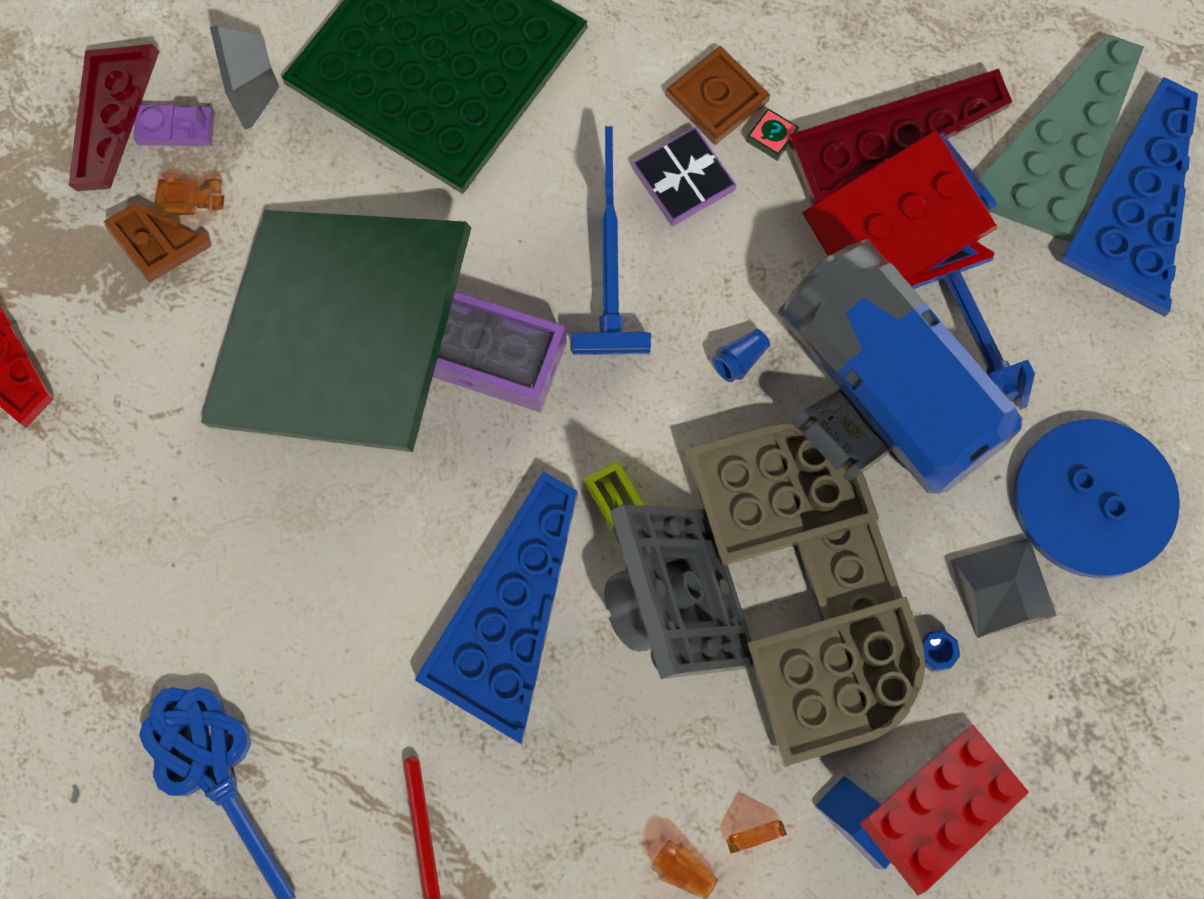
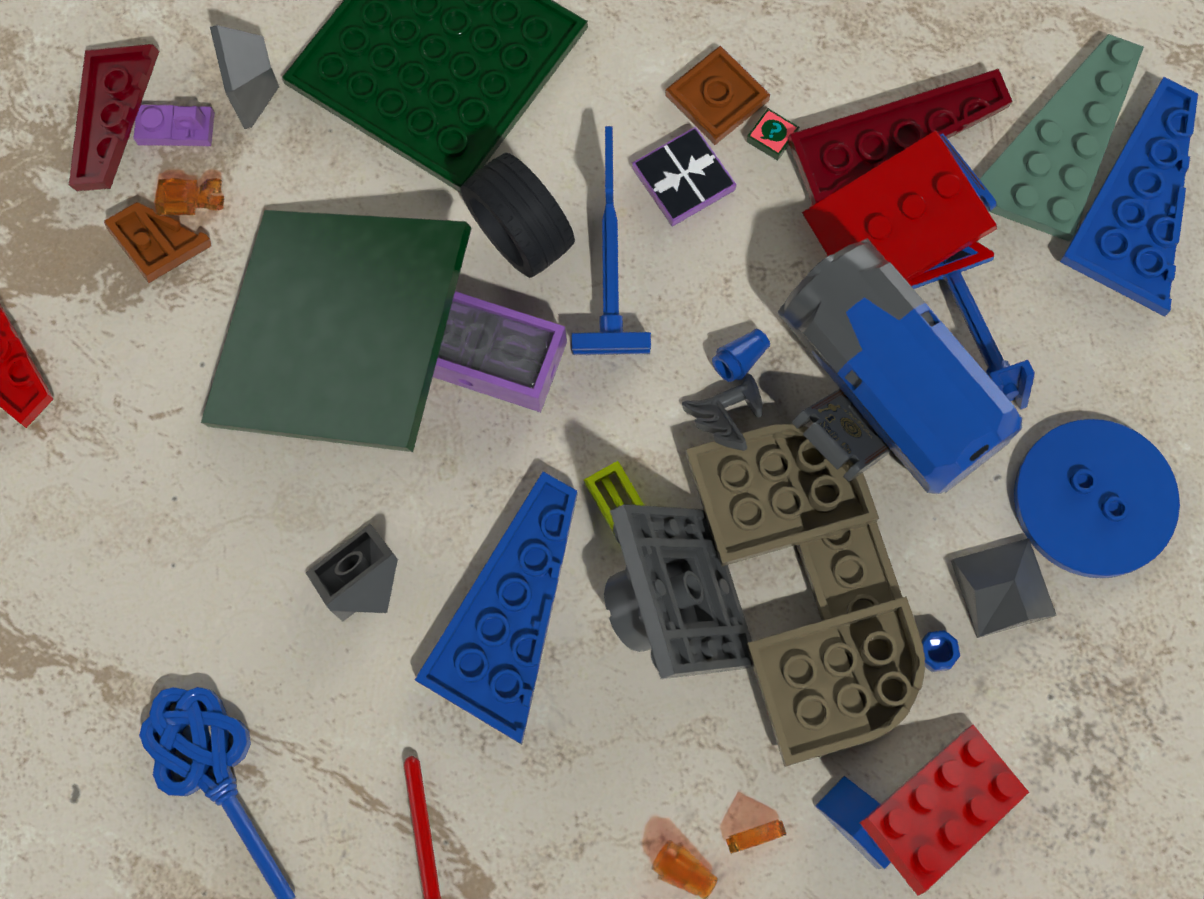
none -> dark grey slope [306,524,398,622]
none -> black tyre [460,153,575,278]
none -> dark grey piece [682,374,762,451]

